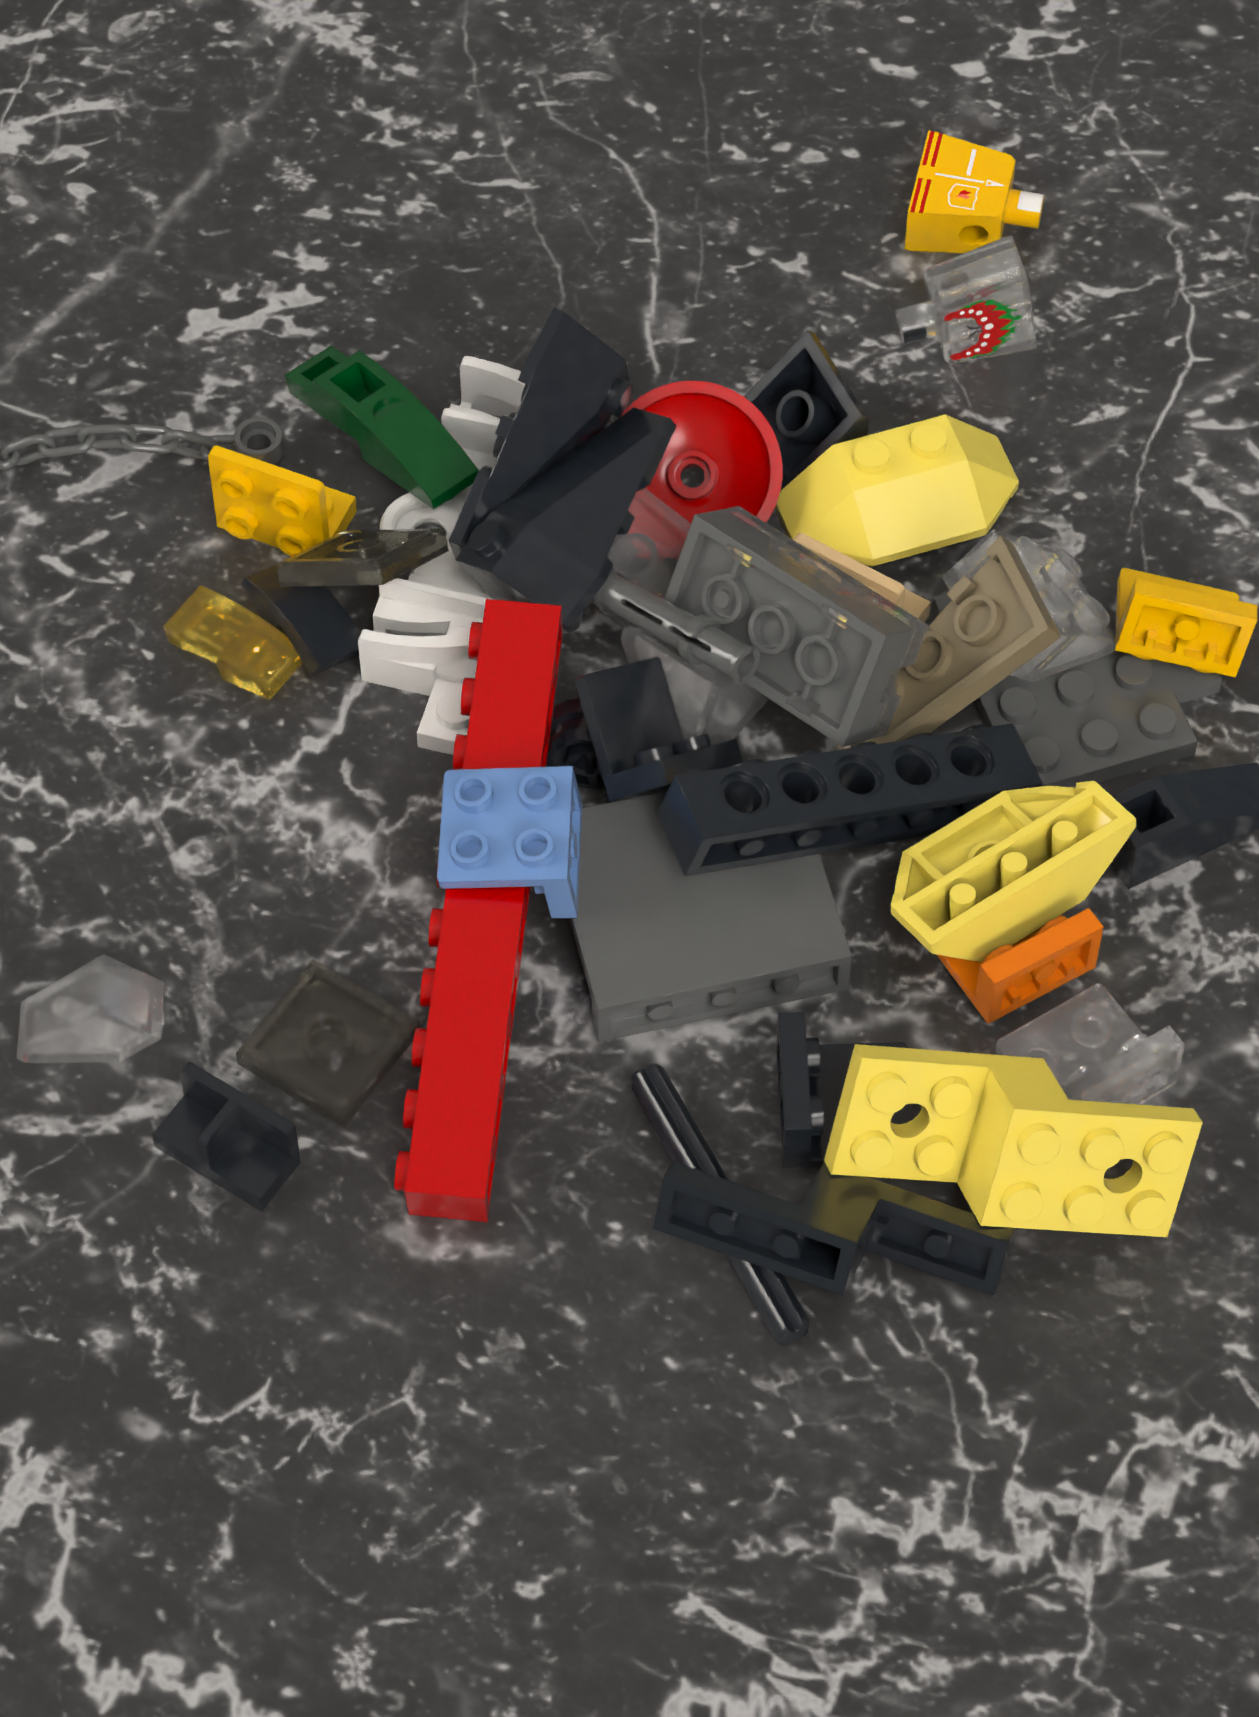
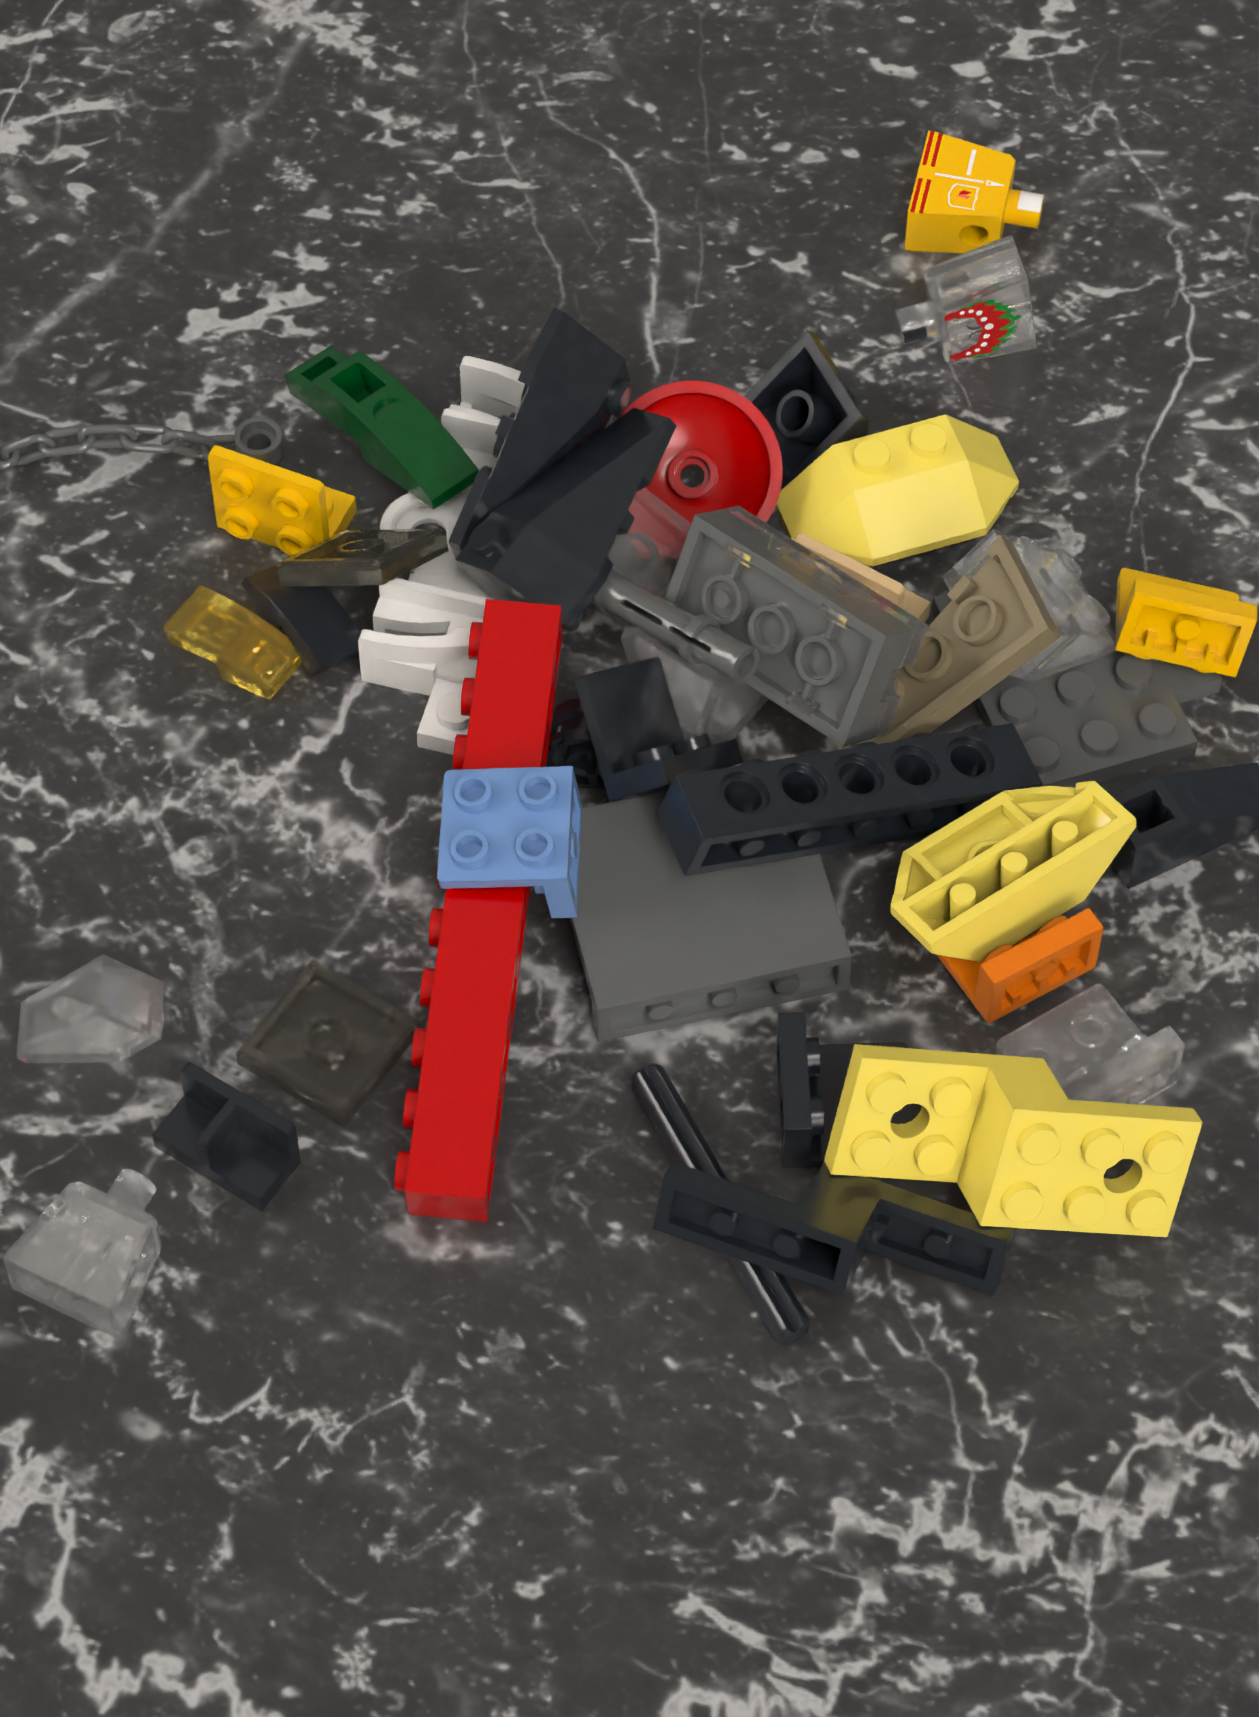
none -> clear torso [3,1169,161,1341]

